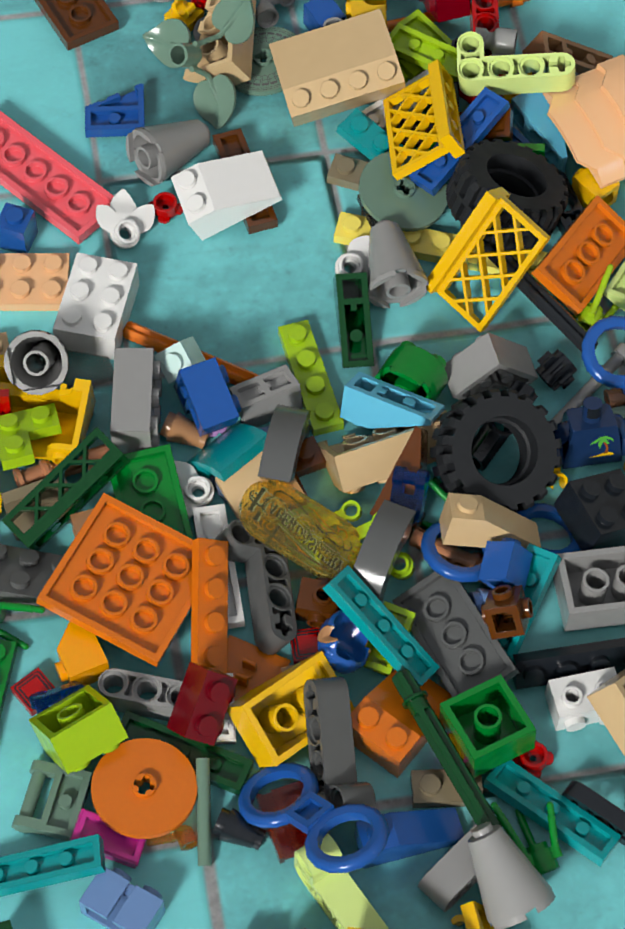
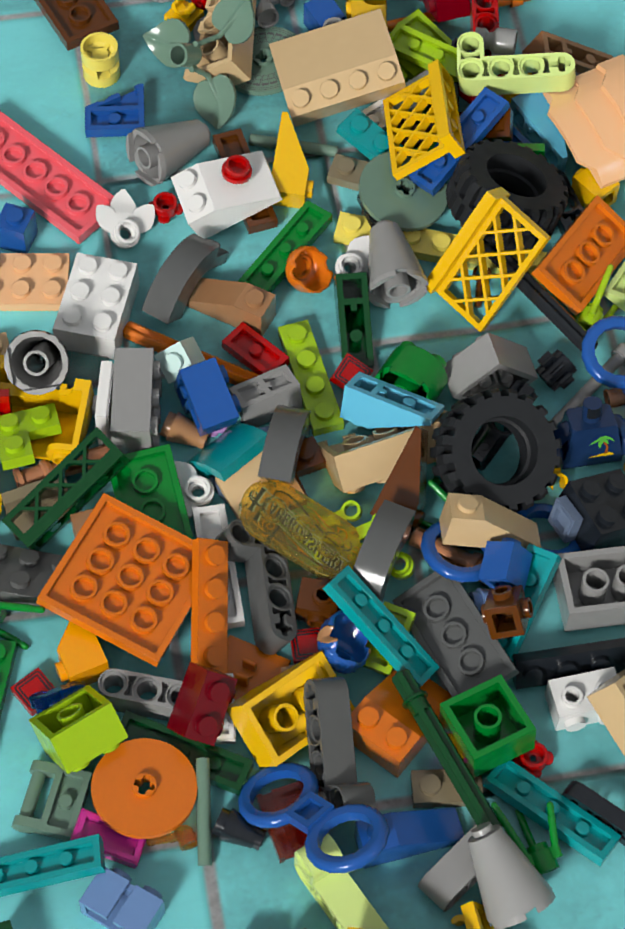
clear blue plate [390,465,430,527] -> none
none -> light yellow wheel [80,32,120,88]
none -> white plate [92,361,114,446]
none -> dark grey arch [142,233,229,324]
none -> medium nougat slope [186,278,276,336]
none -> red plate [221,155,252,184]
none -> red plate [222,322,290,375]
none -> green plate [237,200,332,293]
none -> sand green bar [248,134,338,157]
none -> yellow slope [272,111,314,209]
none -> orange hair [285,246,333,293]
none -> tile [329,353,374,390]
none -> reddish brown hand [473,266,492,308]
none -> sand blue tile [548,495,583,543]

